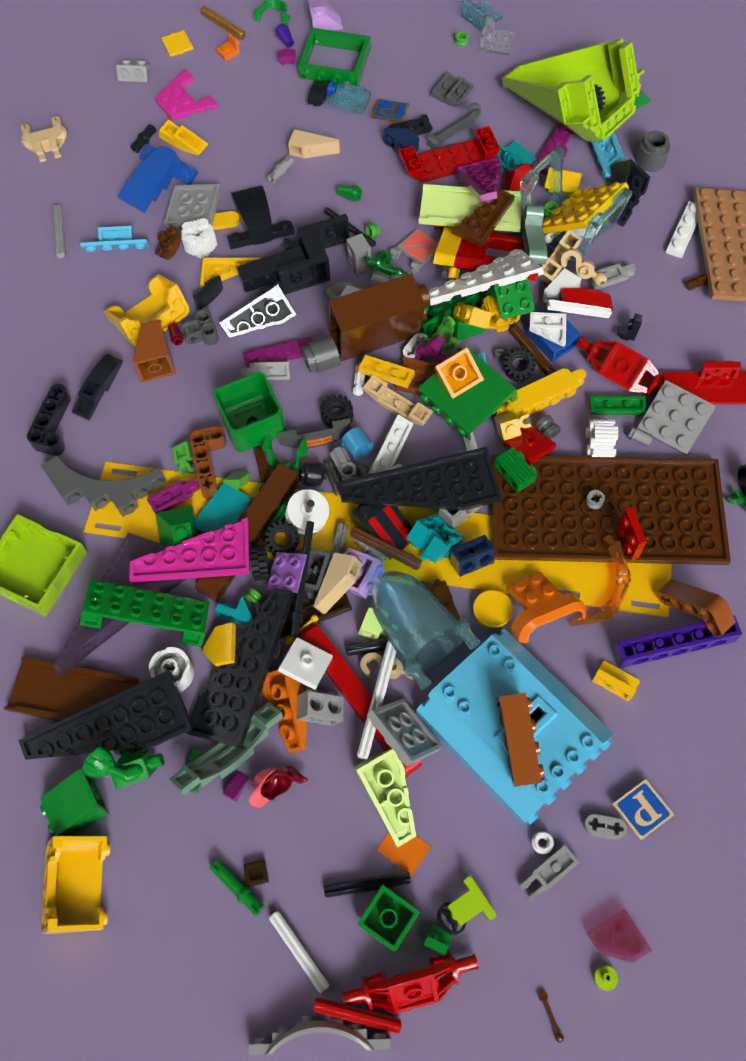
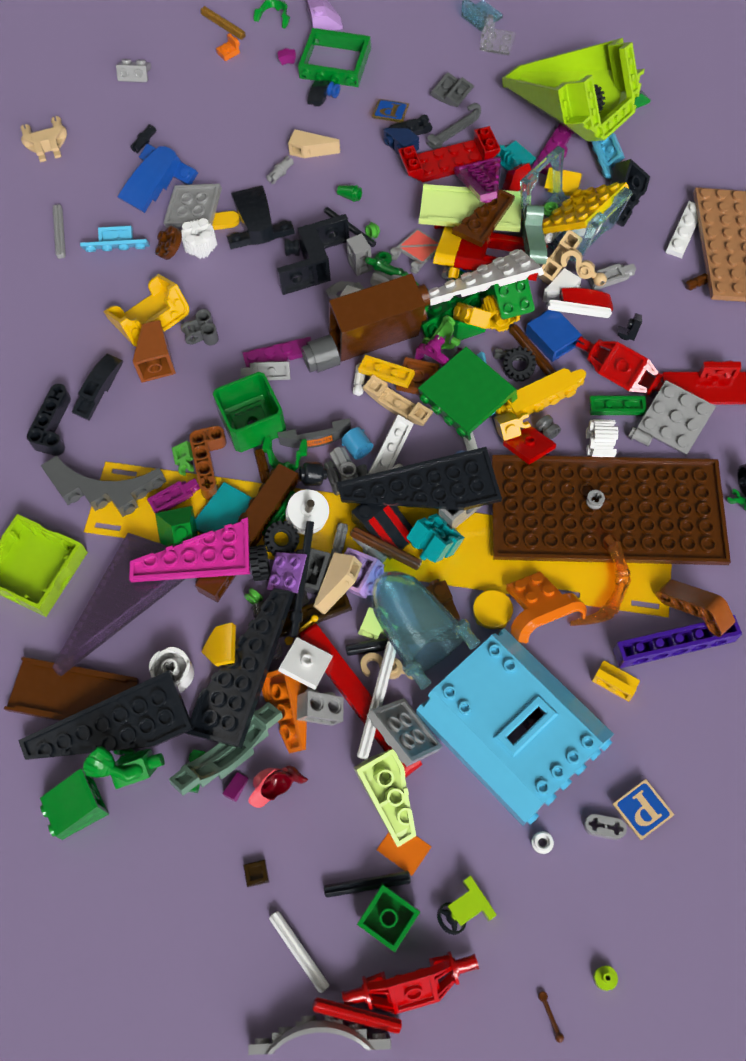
yellow windscreen [41,836,110,934] -> none
green bracket [80,579,210,647] -> none
dark pink wing [155,69,218,120] -> none
yellow slope [159,119,208,156] -> none
yellow piece [161,30,193,57] -> none
dark red pin [167,323,184,346] -> none
black slope [193,275,223,310] -> none
yellow wing [200,258,261,288] -> none
green pin [209,859,265,917] -> none
teal slope [214,596,252,628] -> none
wedge [219,282,296,338] -> none
bright green slope [223,471,250,490] -> none
black brick [236,246,306,292] -> none
dark purple cone [276,24,294,48] -> none
black tyre [320,394,354,429] -> none
clear light blue brick [328,81,371,115] -> none
white beam [403,333,428,359] -> none
green bracket [424,925,452,956] -> none
light orange slope [435,347,484,399] -> none
dark blue brick [450,535,494,577] -> none
bright green bush [455,31,469,47] -> none
green brick [494,447,537,493] -> none
dark orange wedge [496,692,545,787] -> none
light grey hinge [520,845,580,901] -> none
white wing [529,312,566,346] -> none
clear pink plate [586,908,652,963] -> none
red plate [617,507,647,560] -> none
dark grey piece [636,131,670,172] -> none

